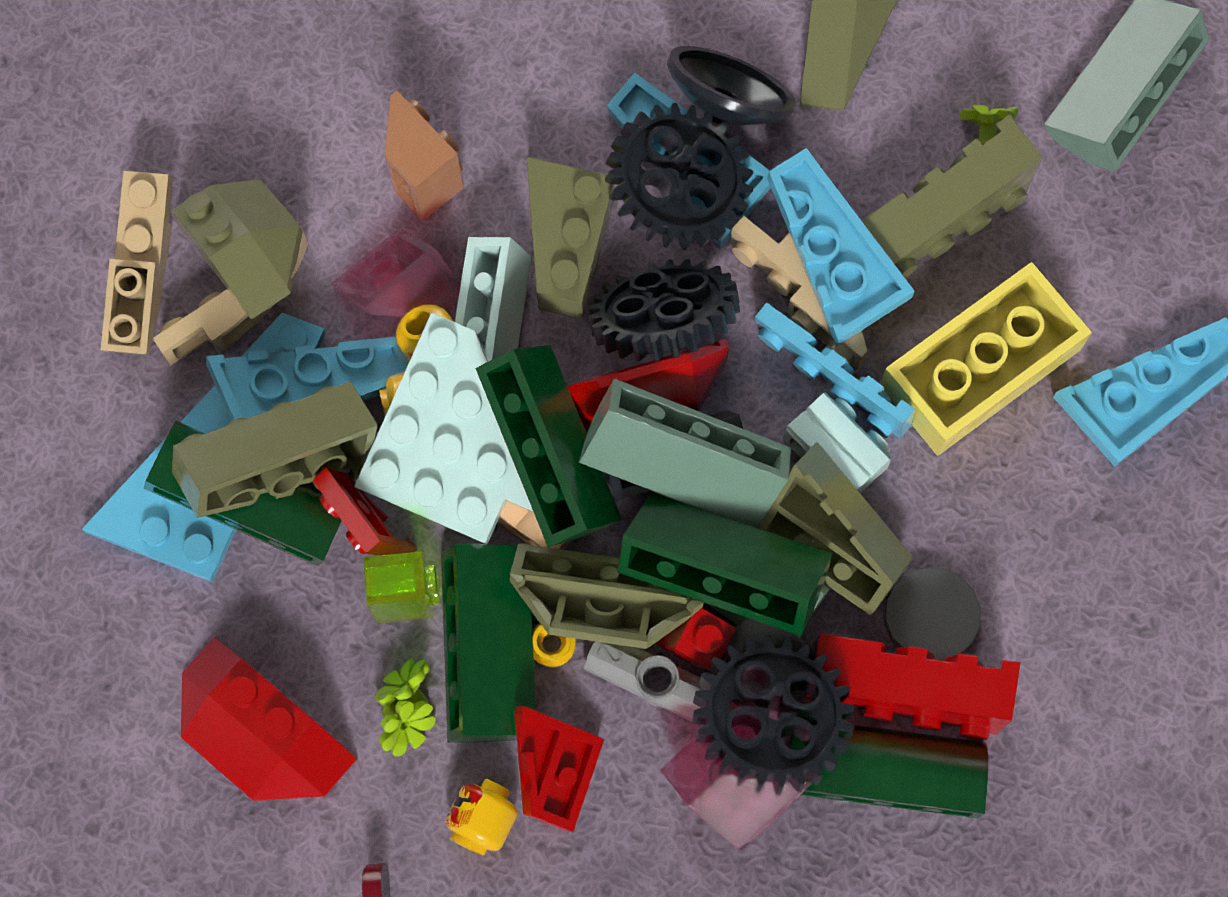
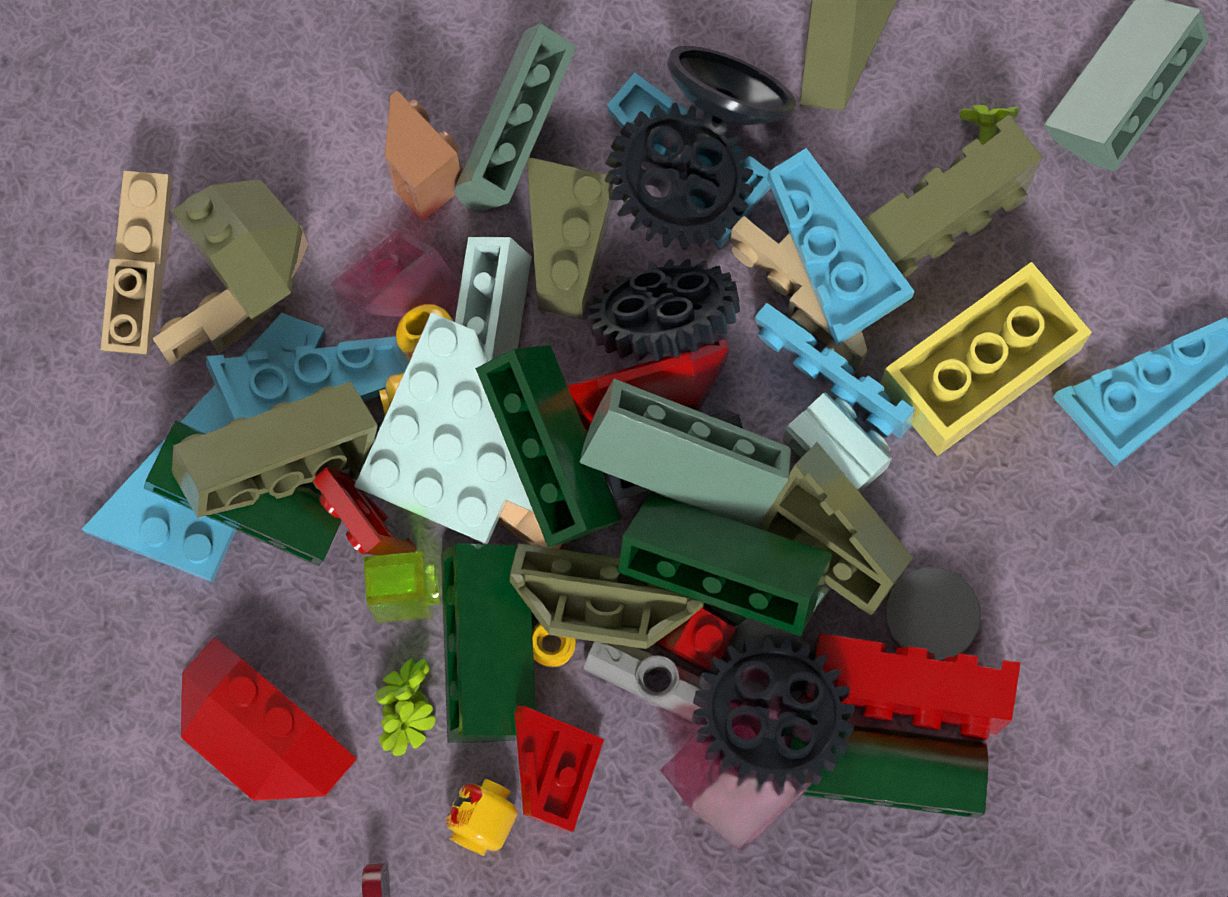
none -> sand green brick [454,23,577,213]

